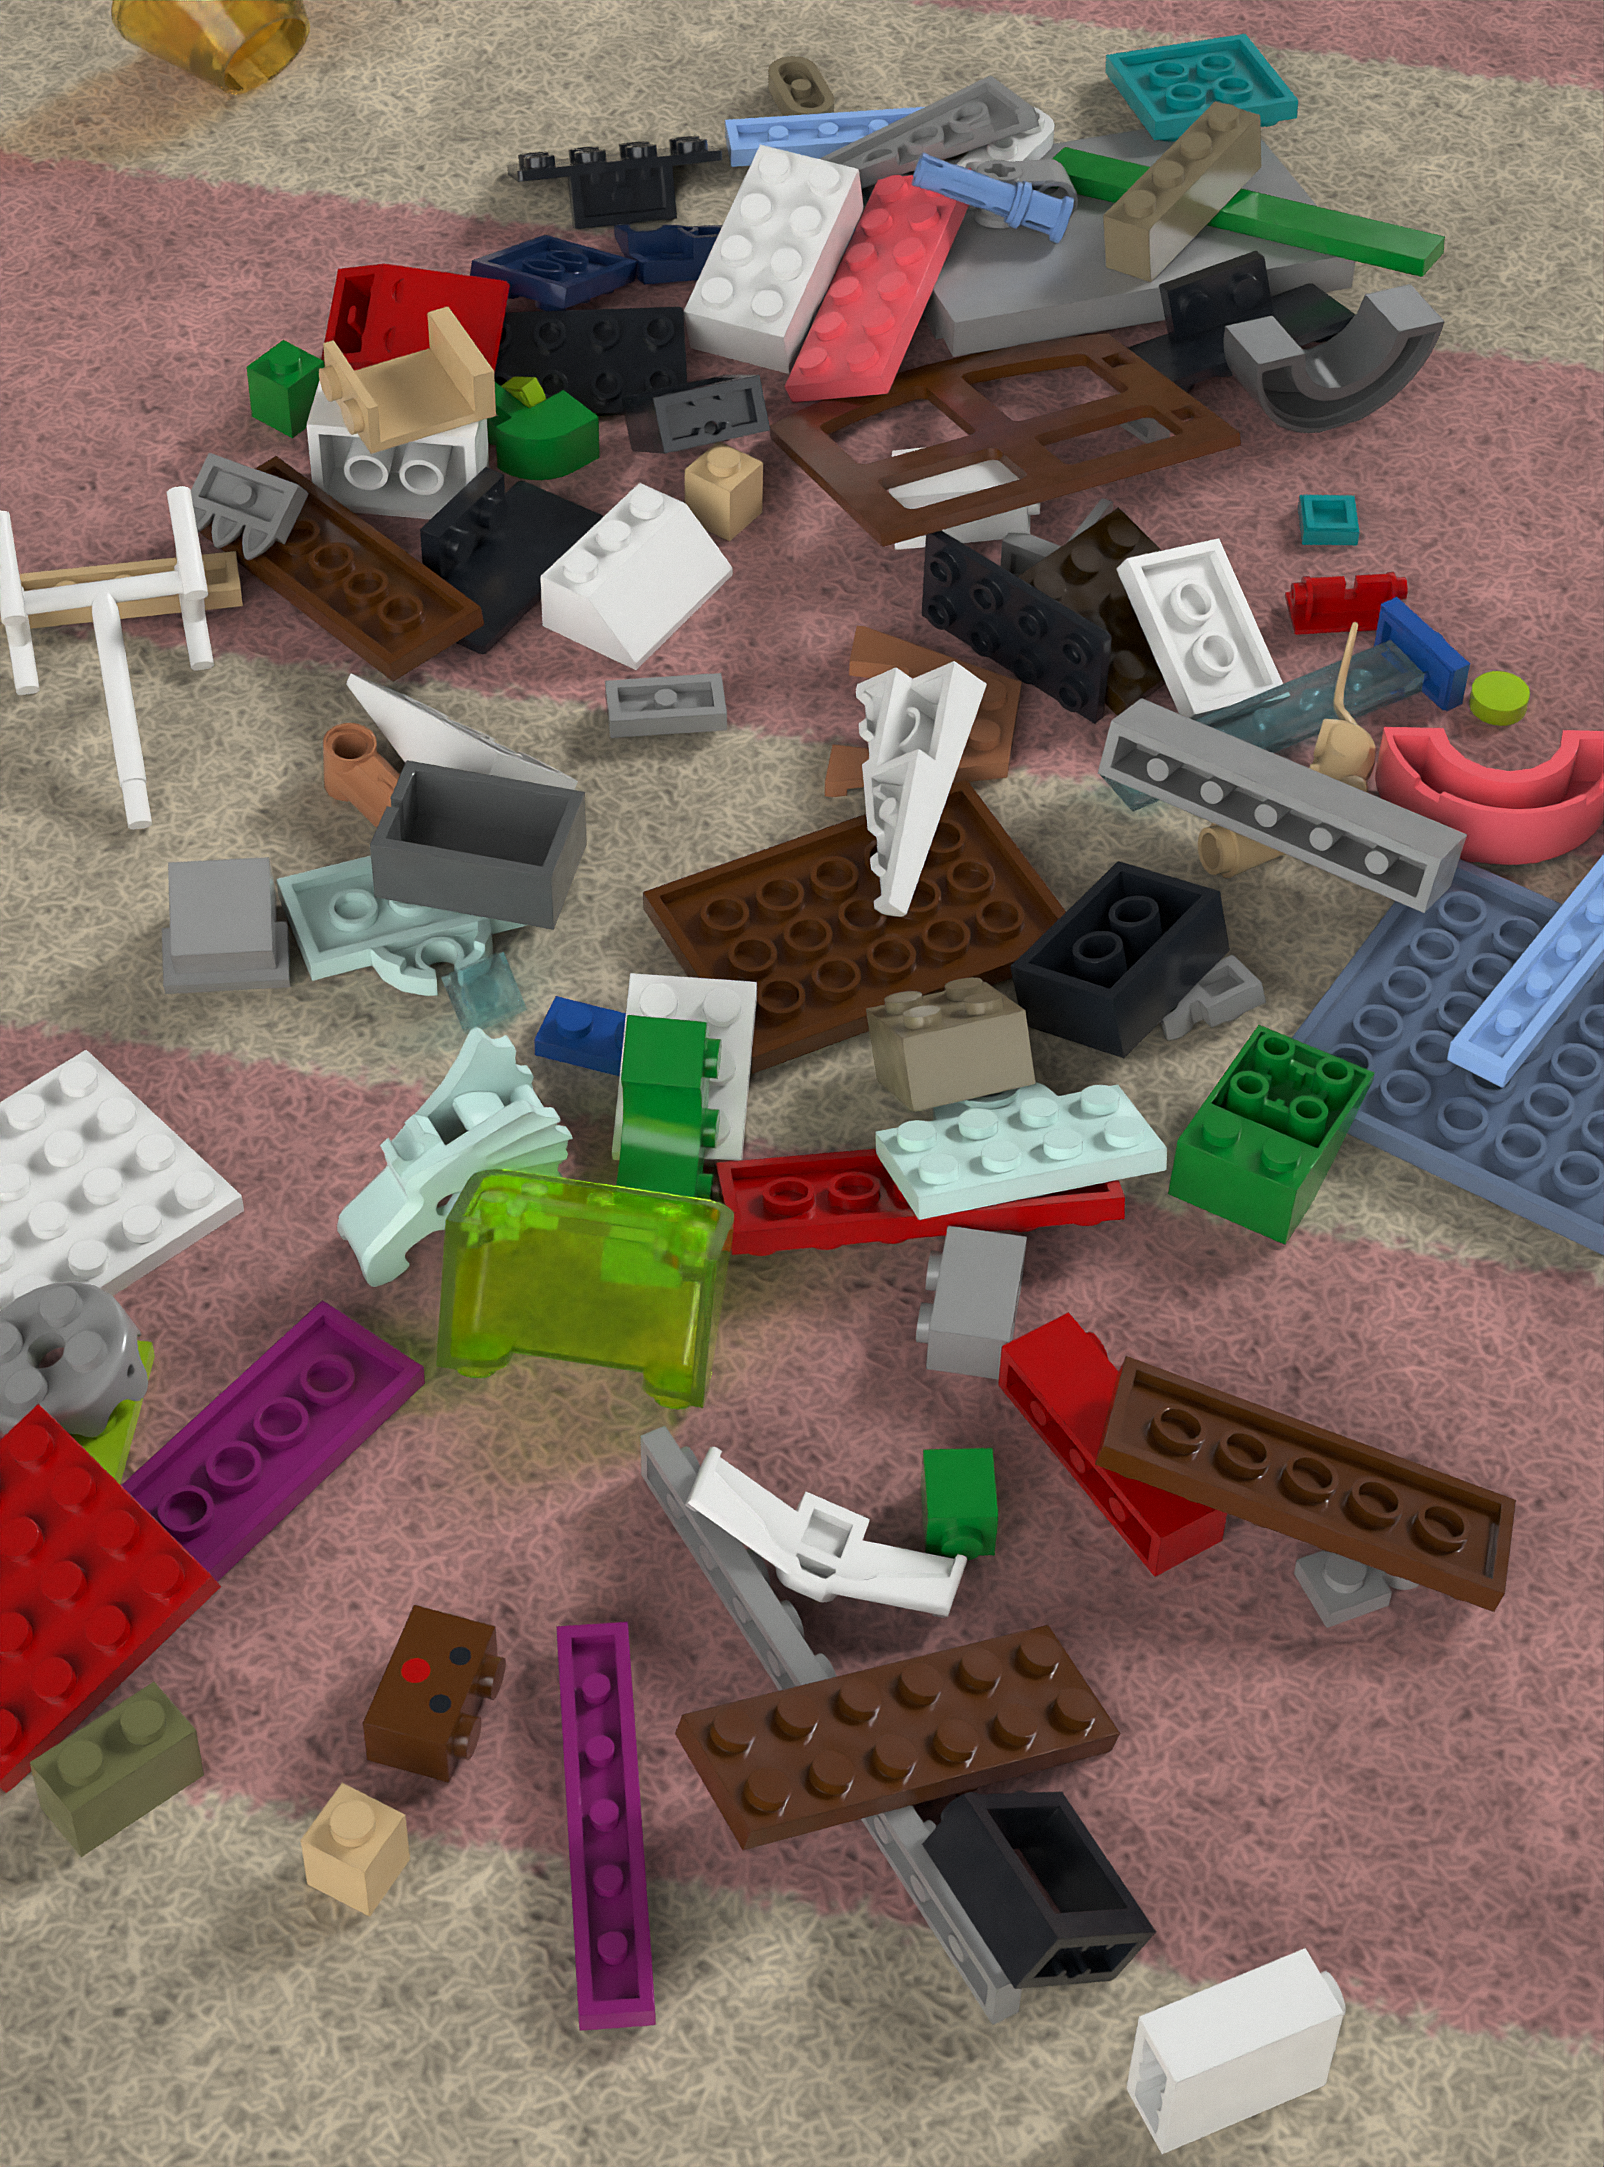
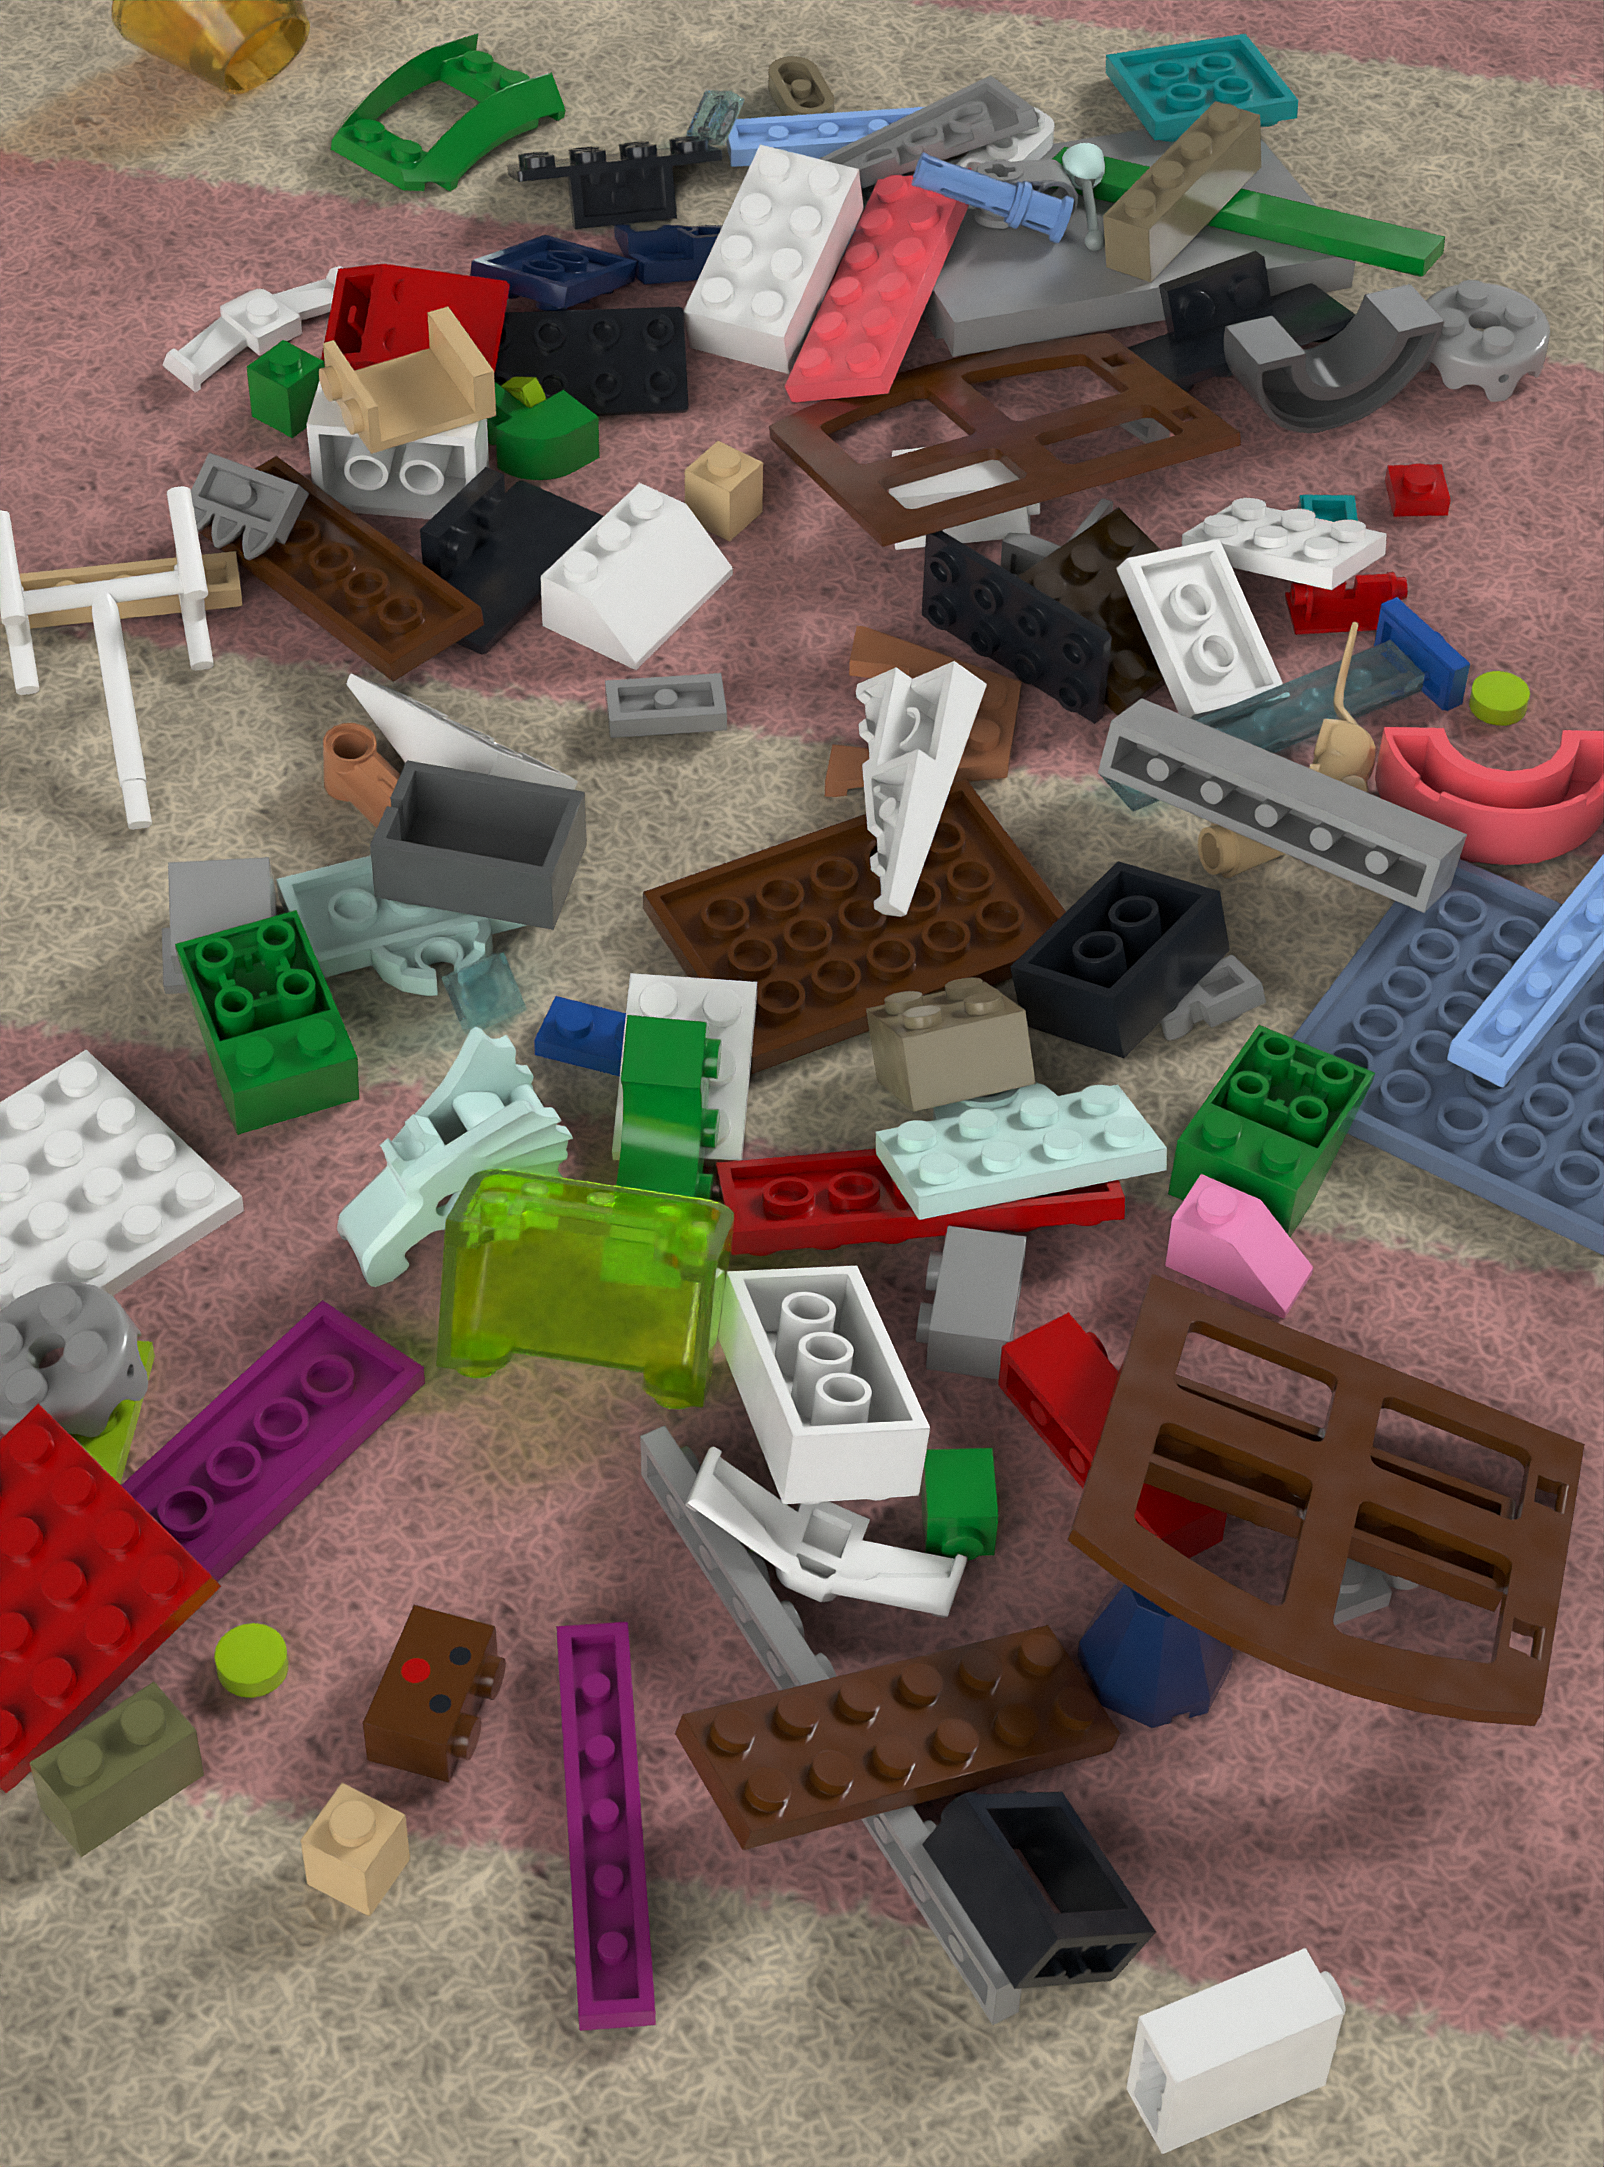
black window [621,375,770,454] -> none
none -> white plate [163,266,343,393]
none -> green slope [175,910,359,1135]
none -> lime tile [214,1623,289,1698]
none -> green wedge [331,33,566,192]
none -> clear light blue tile [686,90,745,146]
none -> white brick [718,1266,930,1505]
none -> hinge [1062,143,1105,251]
none -> reddish brown window [1067,1274,1585,1726]
none -> dark blue cone [1077,1581,1234,1728]
none -> bright pink slope [1165,1174,1313,1319]
none -> white plate [1182,498,1387,590]
none -> red plate [1385,463,1451,517]
none -> light grey plate [1419,280,1550,402]

